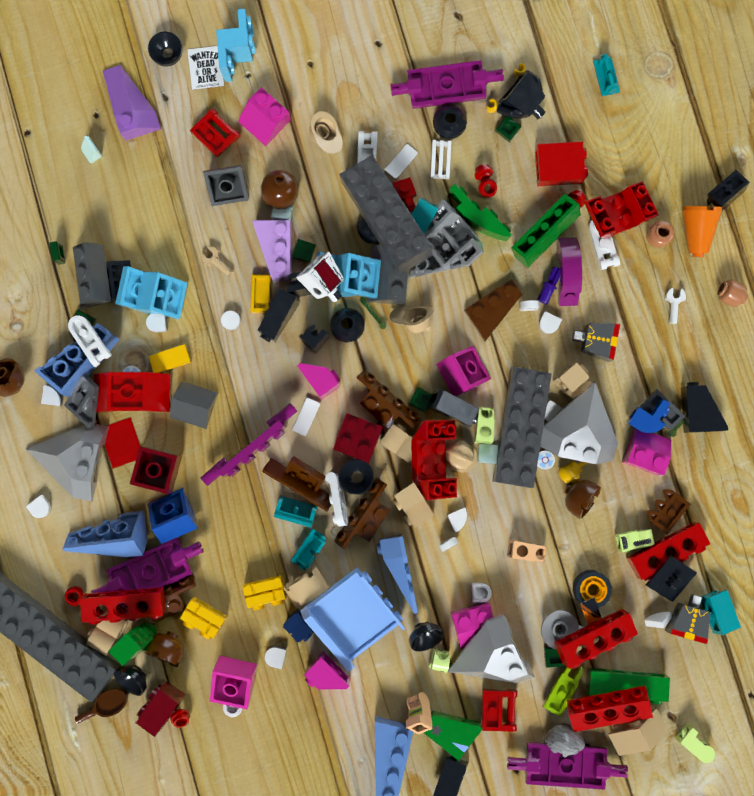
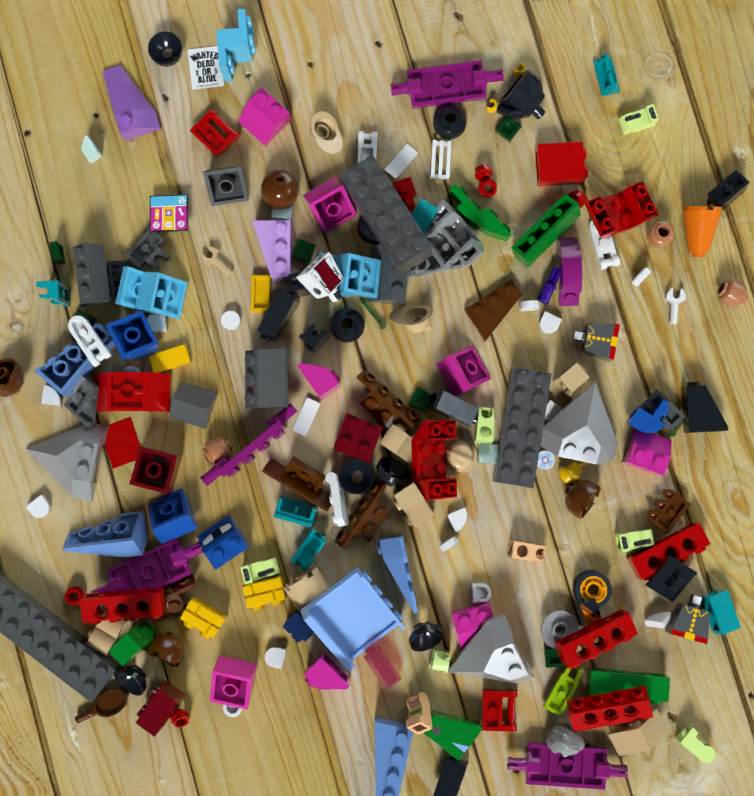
none -> teal hinge [36,280,70,306]
none -> blue slope [106,310,159,360]
none -> dark grey plate [125,228,170,271]
none -> piece [150,194,188,233]
none -> blue slope [197,514,250,570]
none -> nougat head [202,436,233,464]
none -> yellowish green leg [240,557,280,584]
none -> dark grey slope [245,349,288,409]
none -> dark pink slope [303,176,357,234]
none -> clear pink brick [363,644,402,690]
none -> black piece [376,457,410,487]
none -> yellowish green leg [618,104,659,134]
none -> white tile [631,267,651,287]

